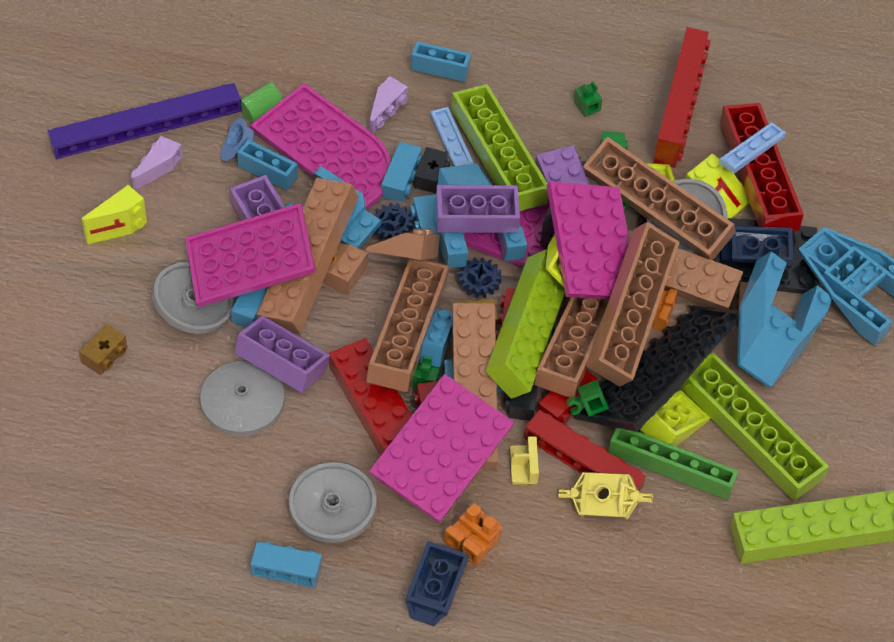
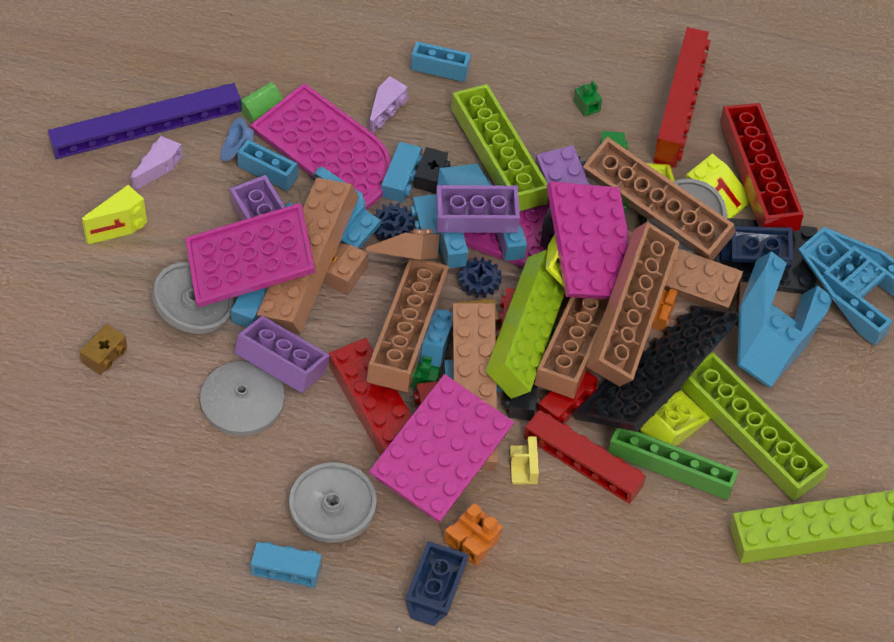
light blue tile [430,107,474,166] -> none
light yellow plate [558,472,653,519] -> none
green brick [567,380,609,417] -> none
light blue tile [719,122,786,174] -> none

